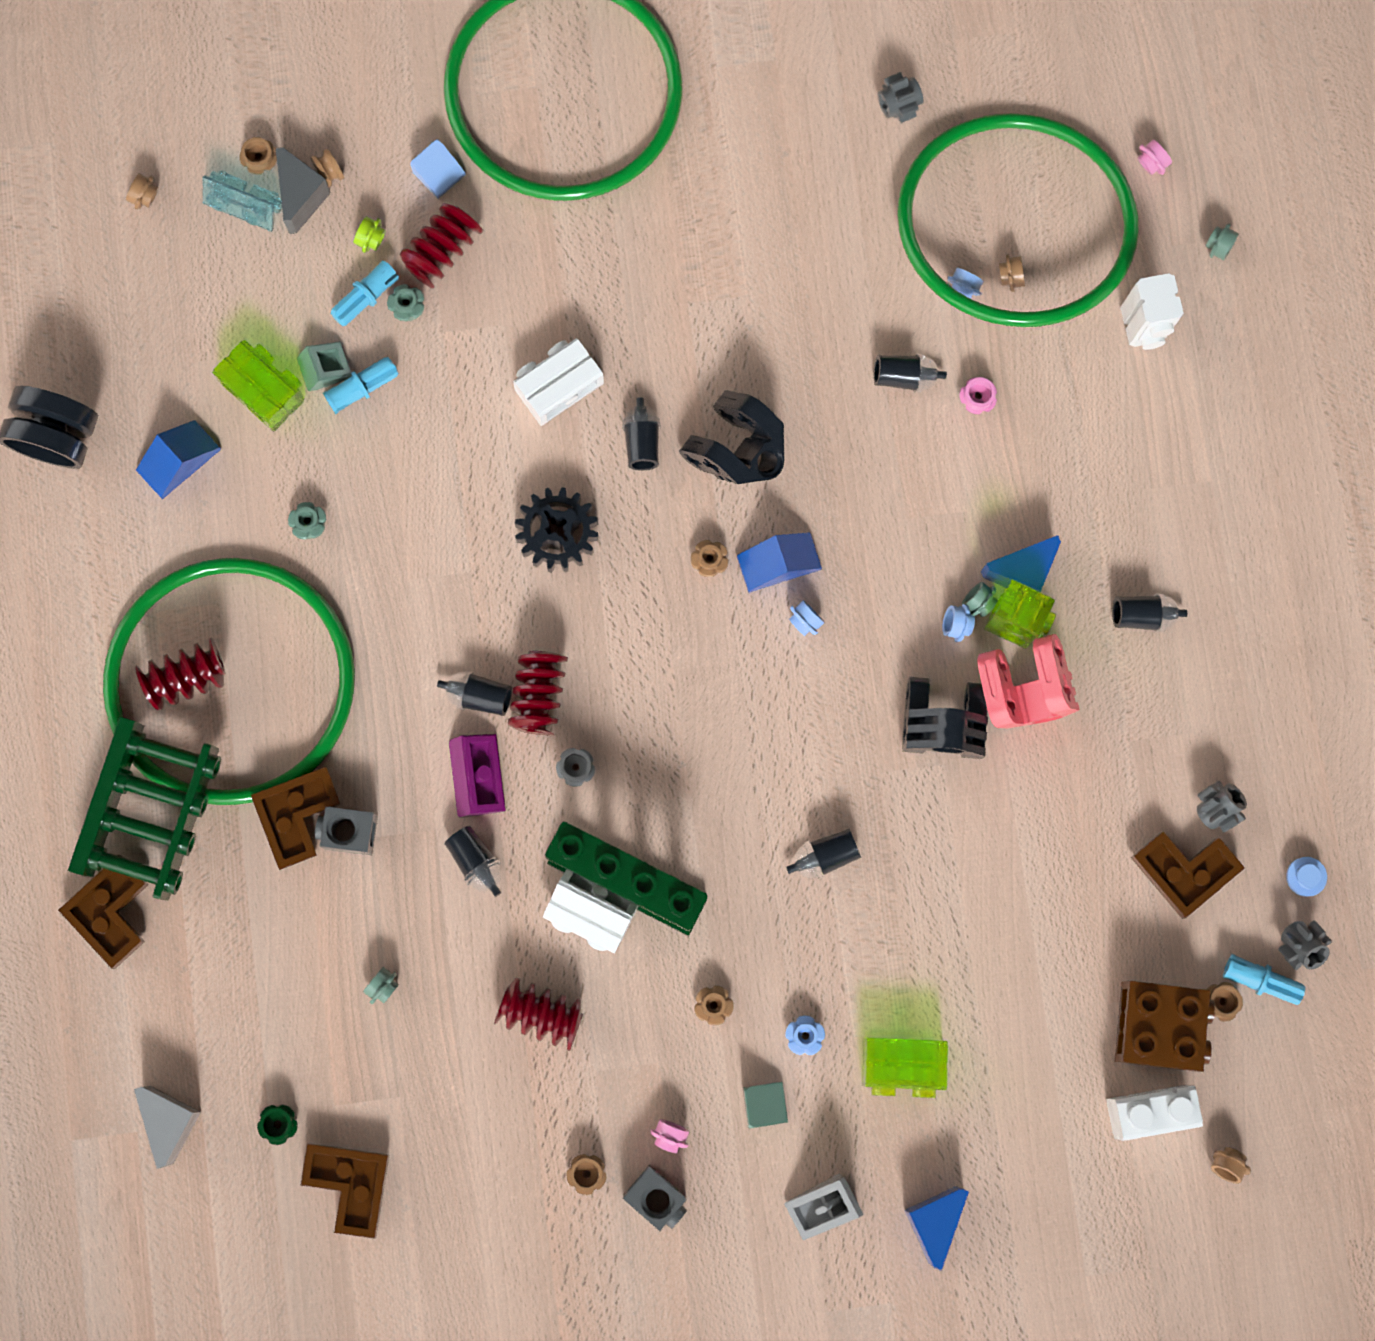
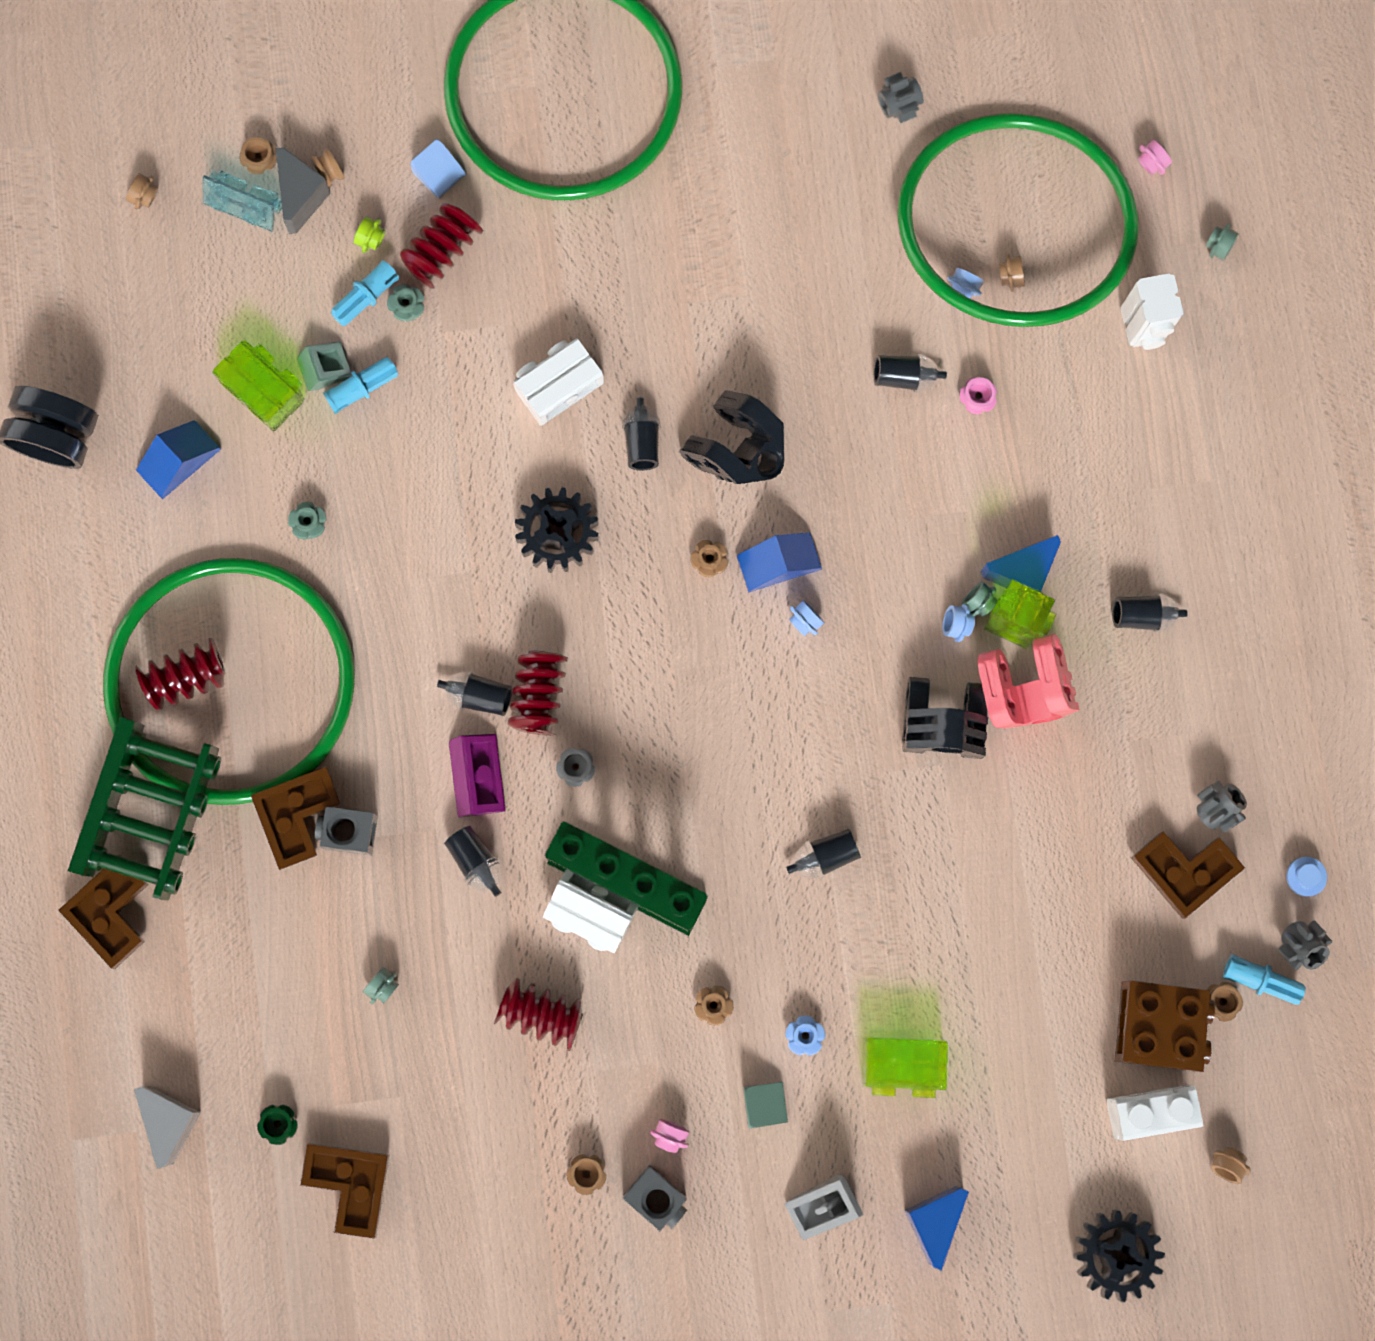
none -> black gear [1073,1209,1165,1302]

